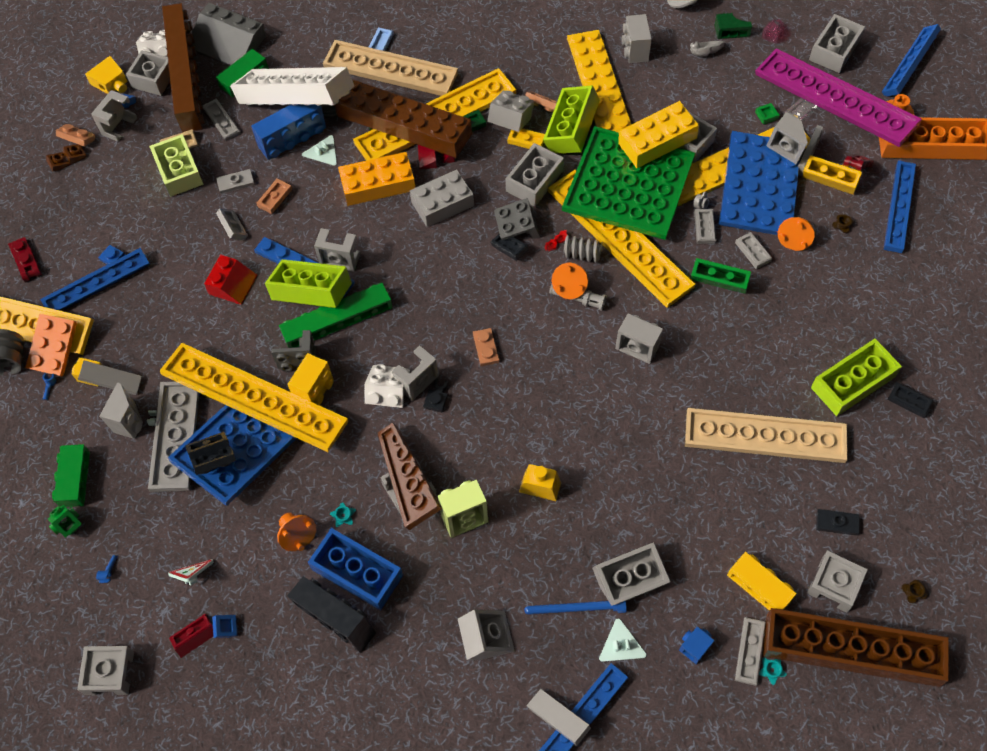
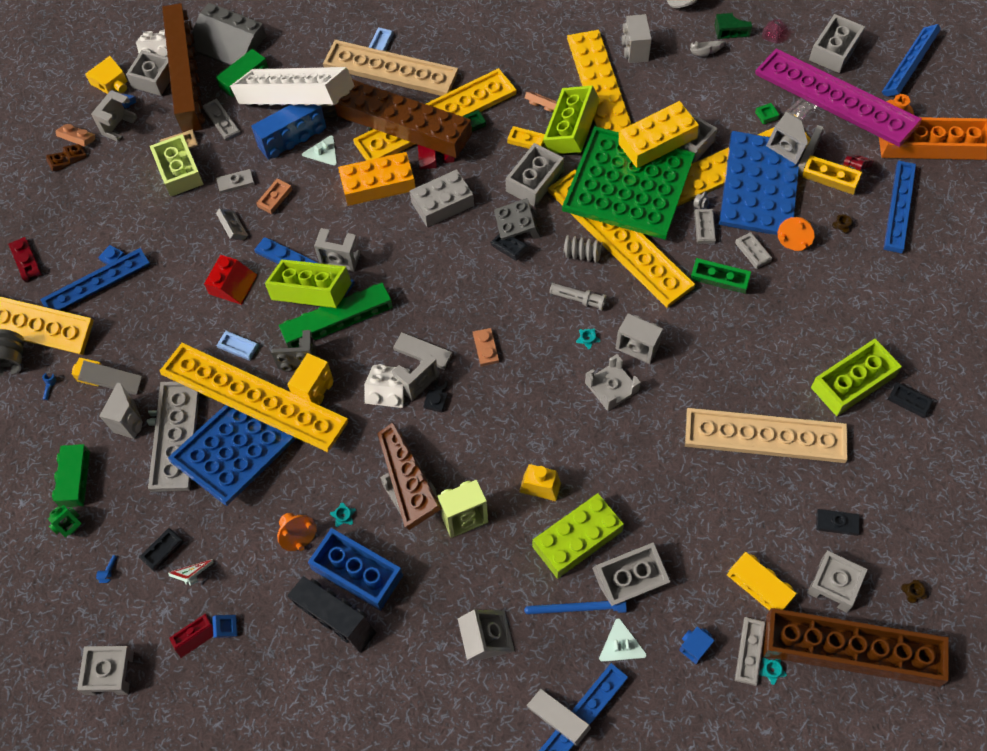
orange plate [26,313,77,376] -> none
black brick [185,432,236,475] -> none
light grey brick [487,90,534,132] -> none
red piece [545,230,567,251] -> none
orange piece [552,262,589,299] -> none
none -> black plate [139,528,184,572]
none -> light blue tile [216,331,259,361]
none -> light grey tile [393,332,452,370]
none -> lime brick [532,493,624,579]
none -> teal plate [576,328,600,349]
none -> light grey panel [585,354,641,411]

